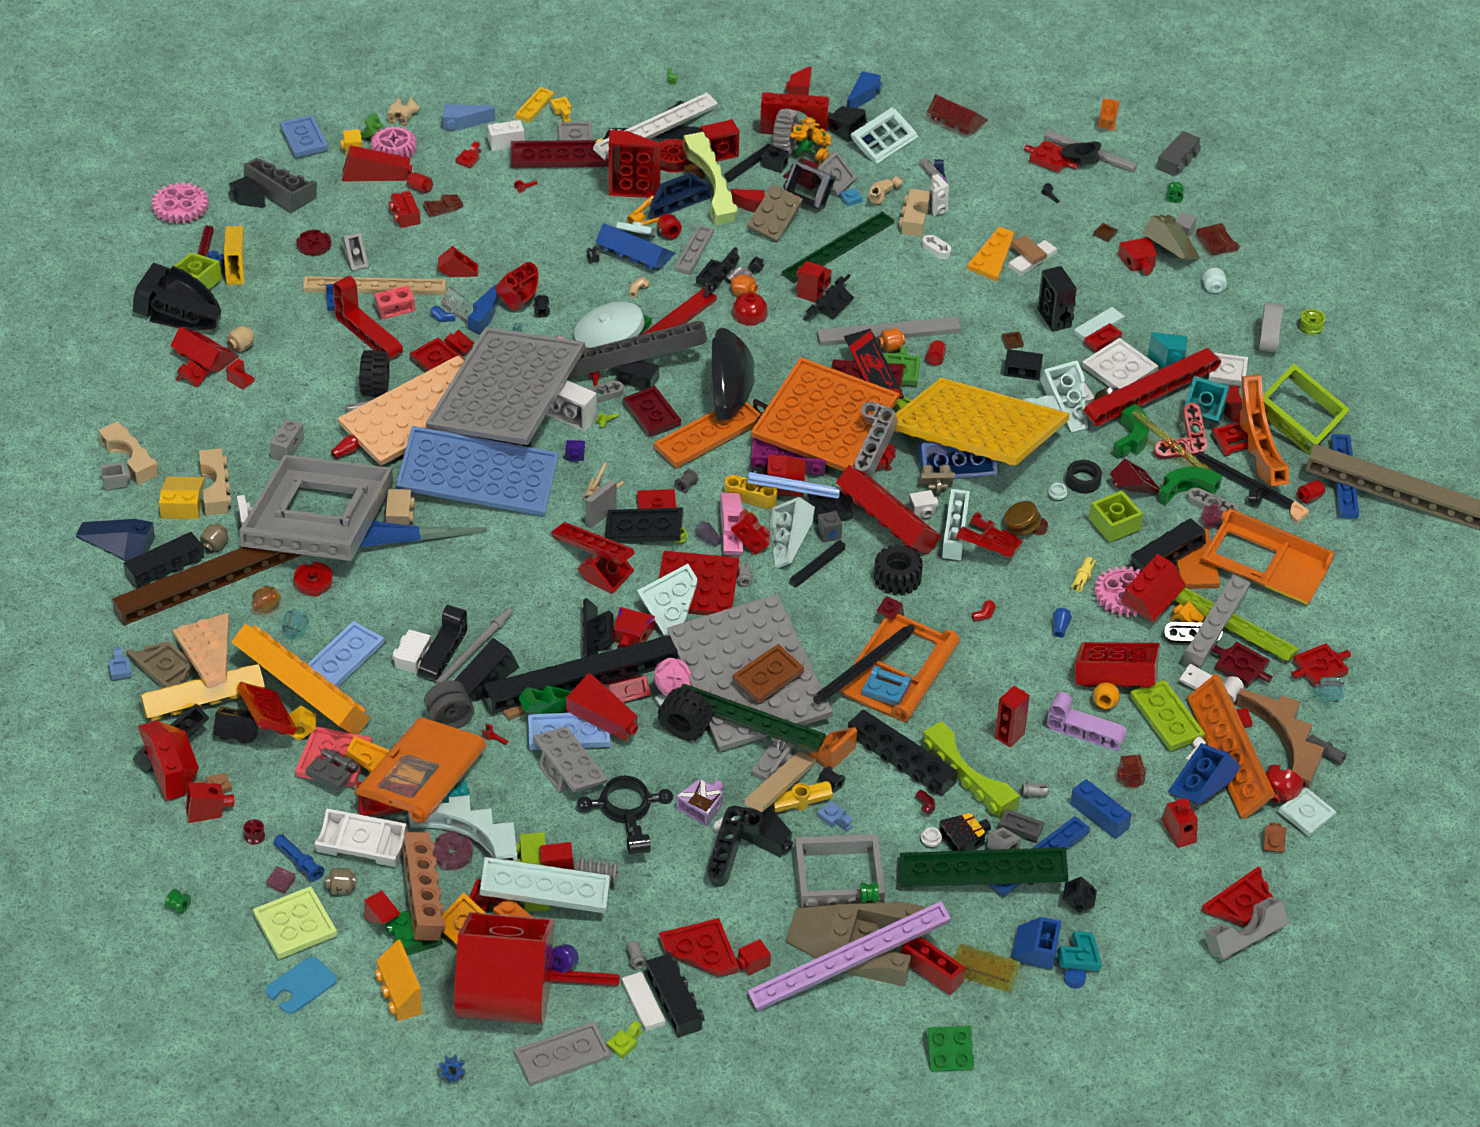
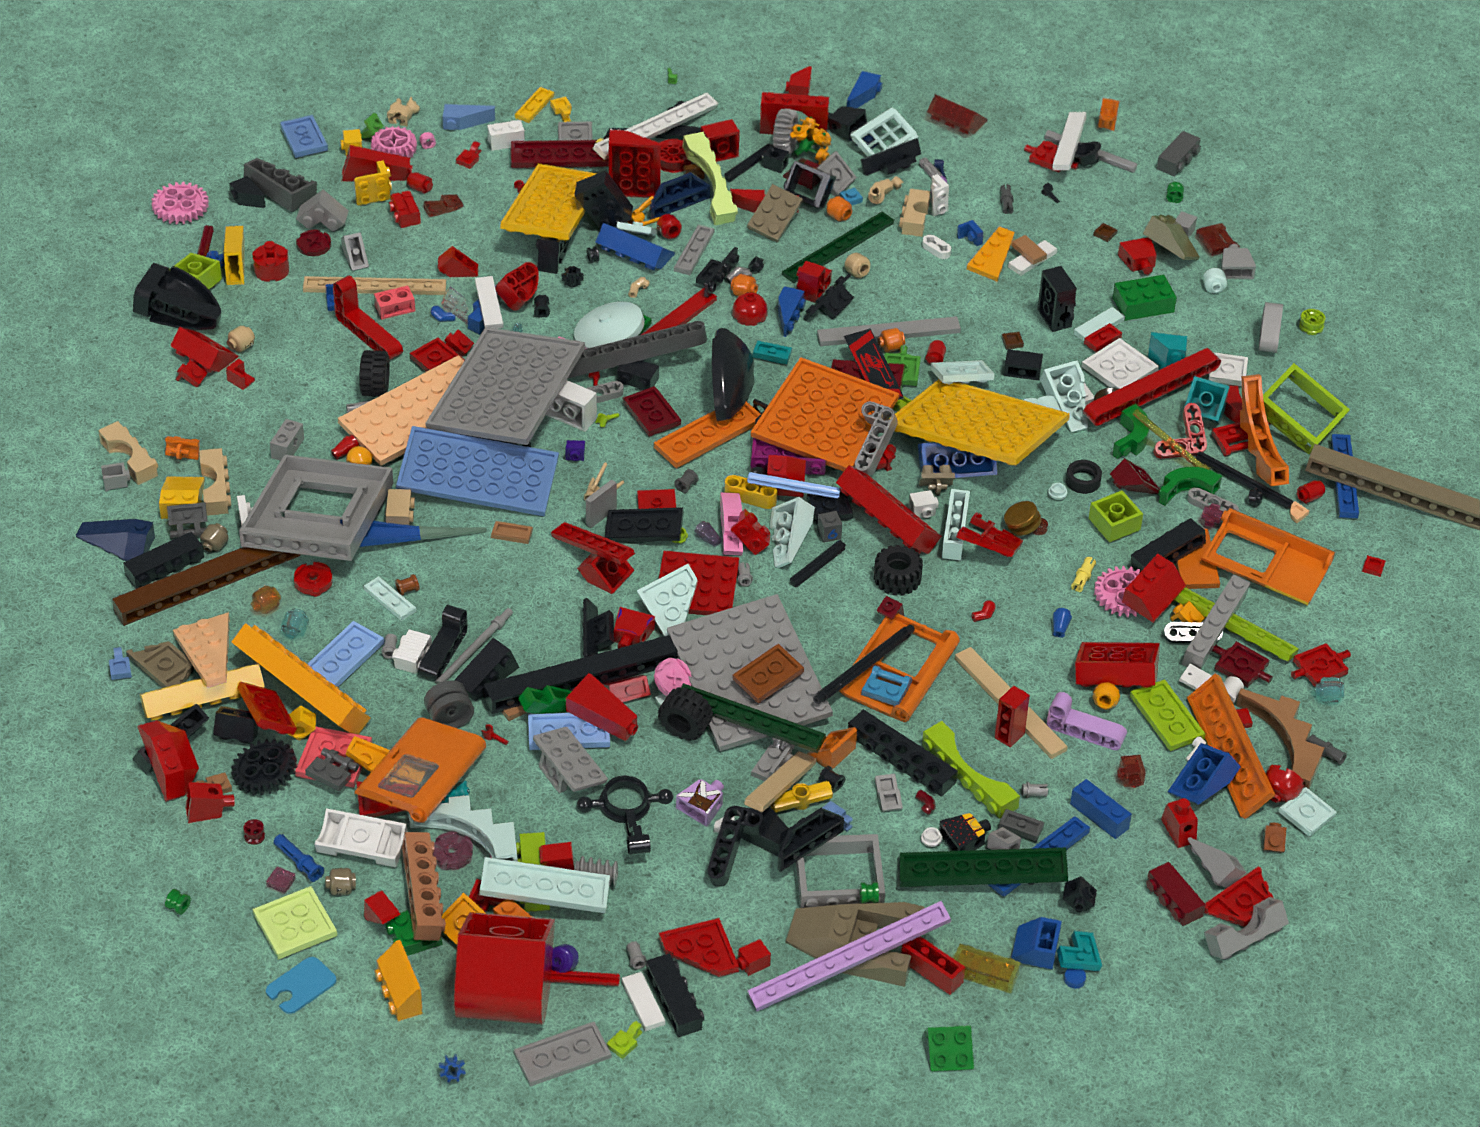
none -> orange hips [165,436,200,460]
none -> dark grey plate [167,502,208,539]
none -> black gear [231,738,298,795]
none -> red brick [252,241,289,282]
none -> light grey brick [296,190,349,232]
none -> light orange piece [346,446,372,465]
none -> yellow bracket [354,161,392,205]
none -> light aqua tile [364,576,416,621]
none -> light grey pin [381,634,397,659]
none -> dark orange bush [395,574,420,596]
none -> bright pink bush [419,132,436,149]
none -> white tile [475,276,503,329]
none -> medium nougat tile [491,521,533,544]
none -> yellow plate [500,164,597,241]
none -> black wedge [536,236,571,274]
none -> black gear [562,266,584,287]
none -> black piece [574,170,633,229]
none -> teal plate [752,340,792,364]
none -> blue slope [778,286,806,337]
none -> black wedge [778,808,844,872]
none -> orange head [827,196,852,221]
none -> tan head [845,253,871,278]
none -> black bracket [861,138,921,176]
none -> light grey slope [874,774,903,812]
none -> light aqua plate [930,360,994,384]
none -> tan tile [955,647,1068,759]
none -> blue bracket [957,220,984,246]
none -> dark grey pin [1000,184,1014,214]
none -> white tile [1053,112,1087,170]
none -> green brick [1112,275,1177,321]
none -> dark red brick [1146,862,1206,926]
none -> light grey slope [1188,837,1247,888]
none -> light grey torso [1221,244,1256,279]
none -> red tile [1362,555,1386,577]

